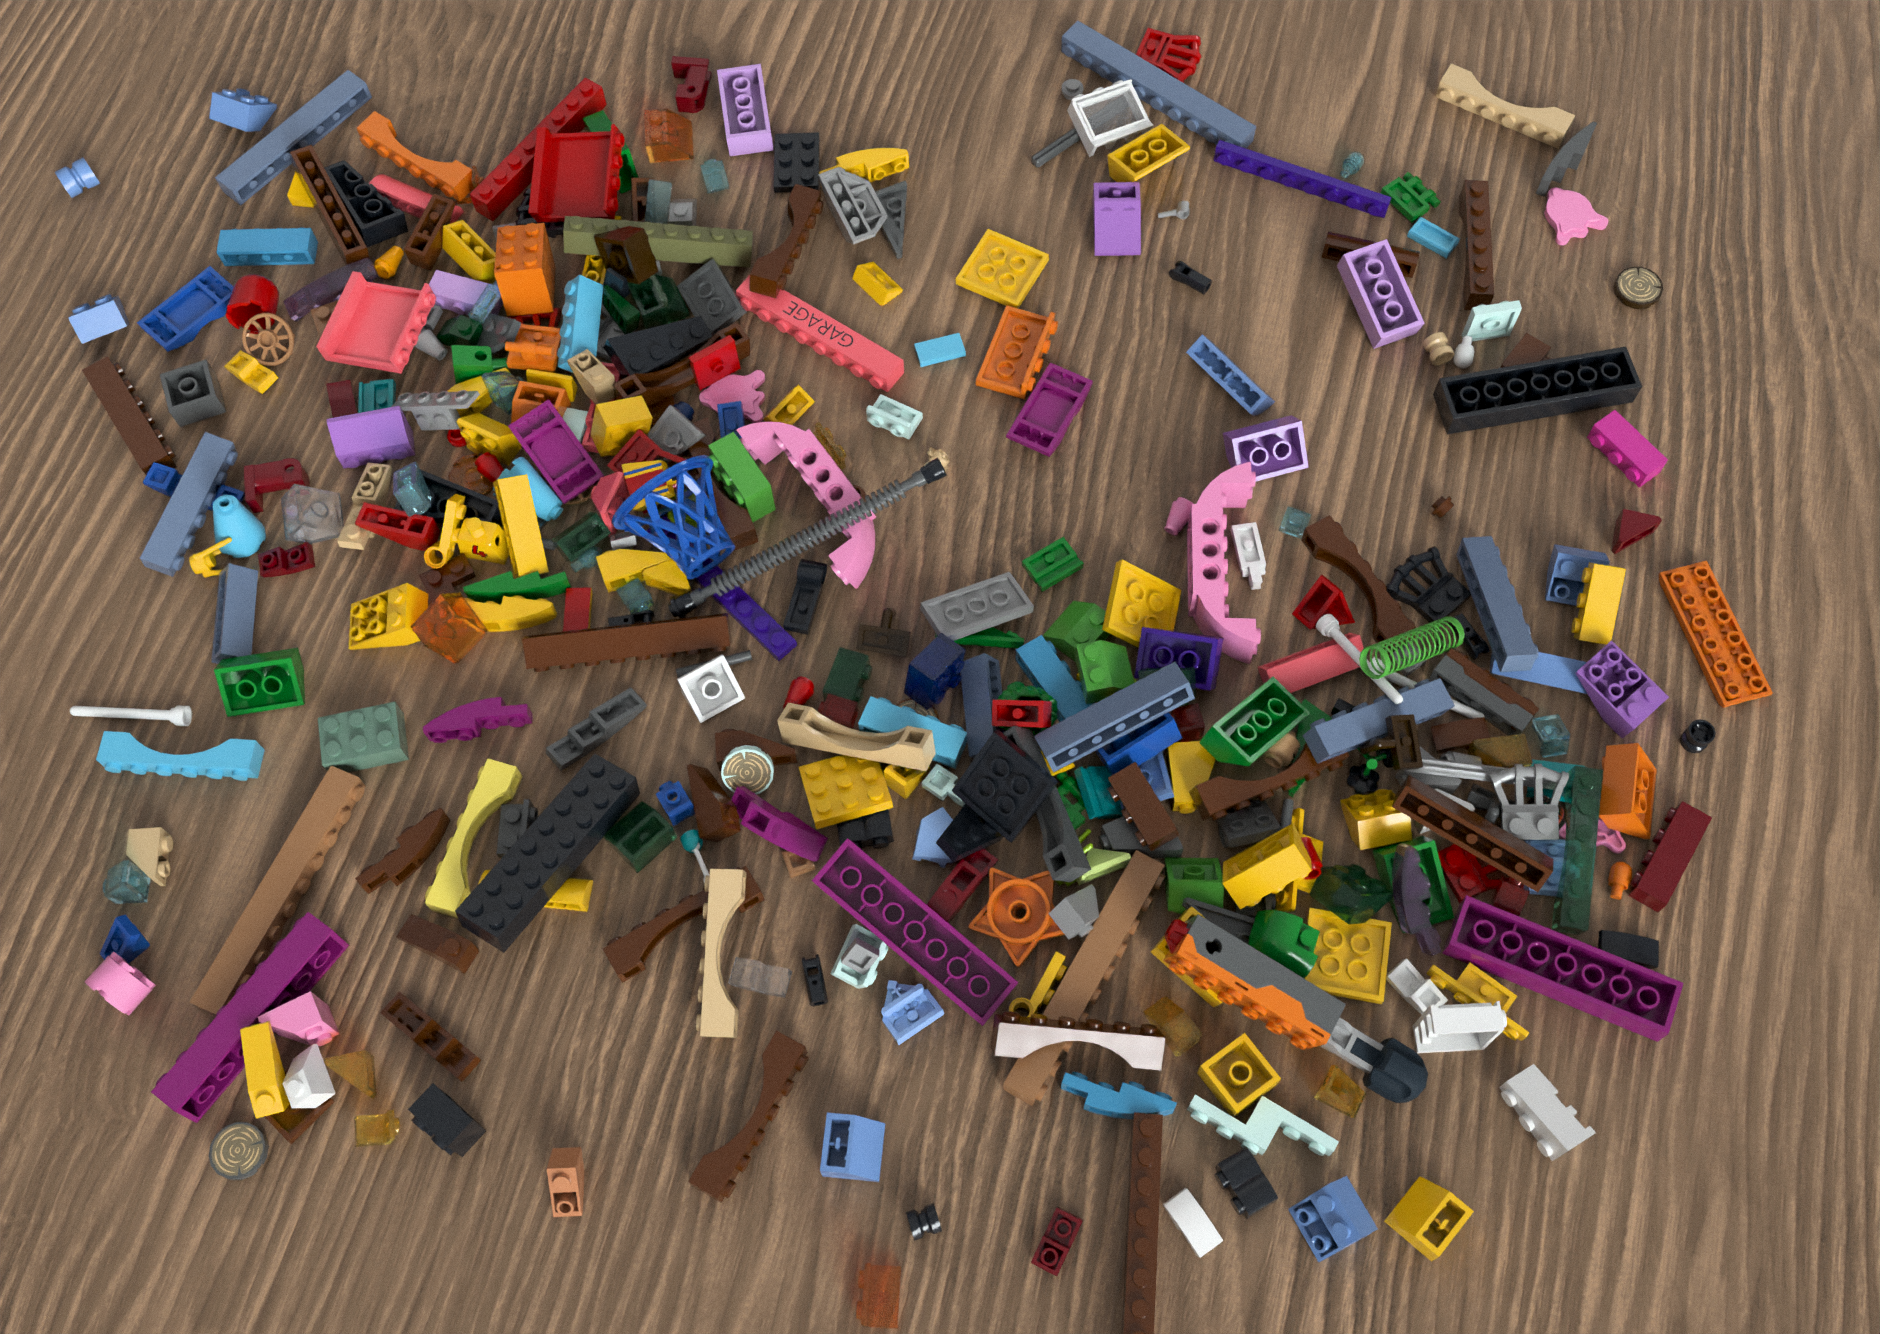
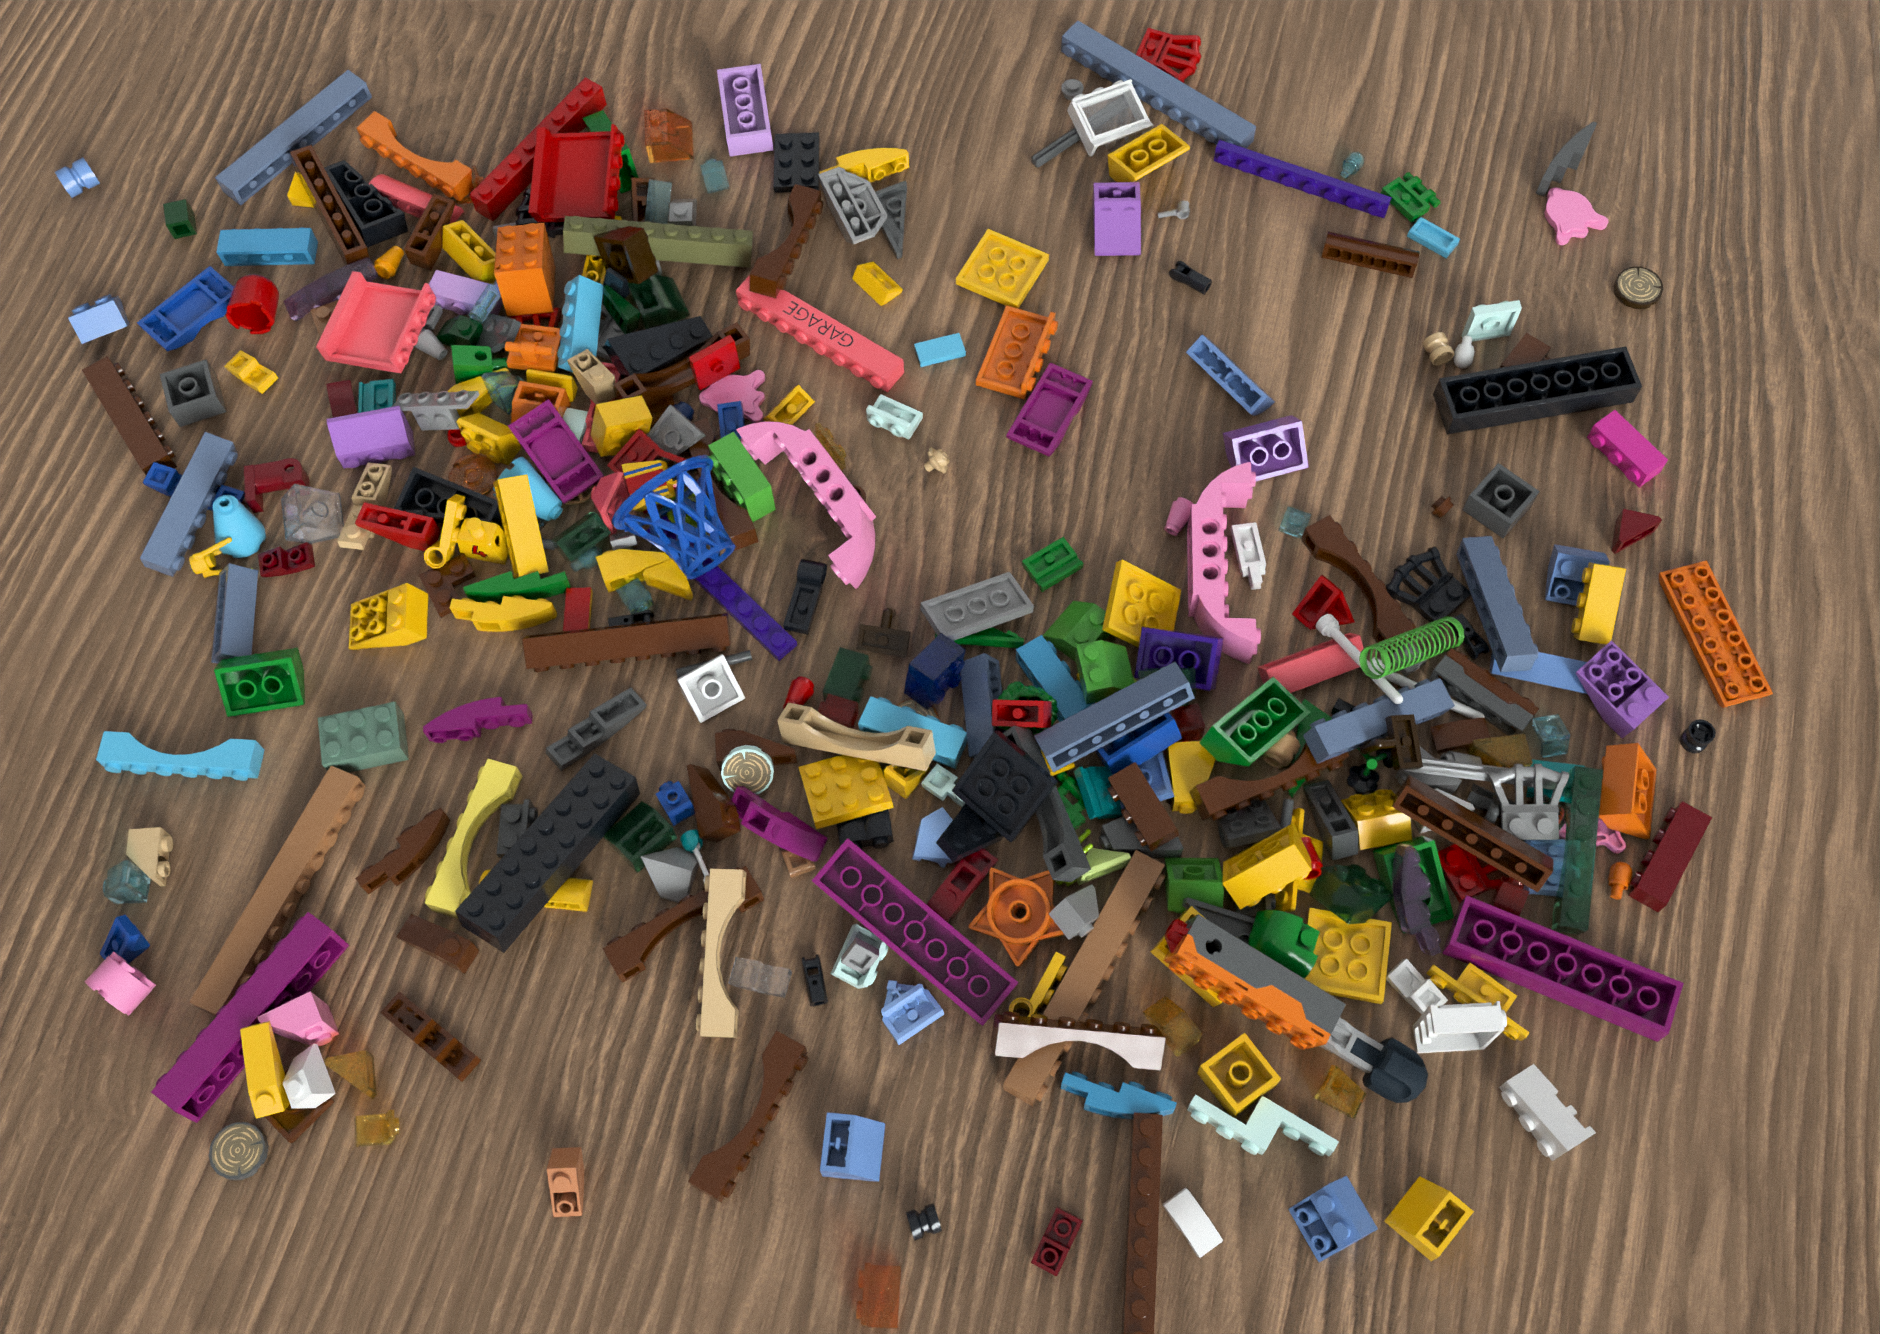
white piece [70,705,192,726] -> none
medium blue slope [209,88,277,132] -> none
medium nougat wheel [242,313,295,366] -> none
clear light blue slope [393,462,431,517] -> none
black brick [408,1083,486,1157] -> none
clear orange slope [411,592,488,664] -> none
red cone [474,452,504,483] -> none
dark grey hose [668,457,947,618] -> none
dark red piece [671,56,712,113] -> none
dark grey plate [677,258,747,336] -> none
black brick [1214,1147,1278,1219] -> none
lavender brick [1337,239,1424,349] -> none
tan arch [1435,64,1575,149] -> none
reddish brown arch [1459,180,1494,310] -> none
black slope [1598,930,1659,969] -> none
none -> dark green brick [163,199,197,239]
none -> light grey slope [641,847,702,903]
none -> dark grey slope [1303,780,1358,860]
none -> dark grey brick [1463,463,1540,539]

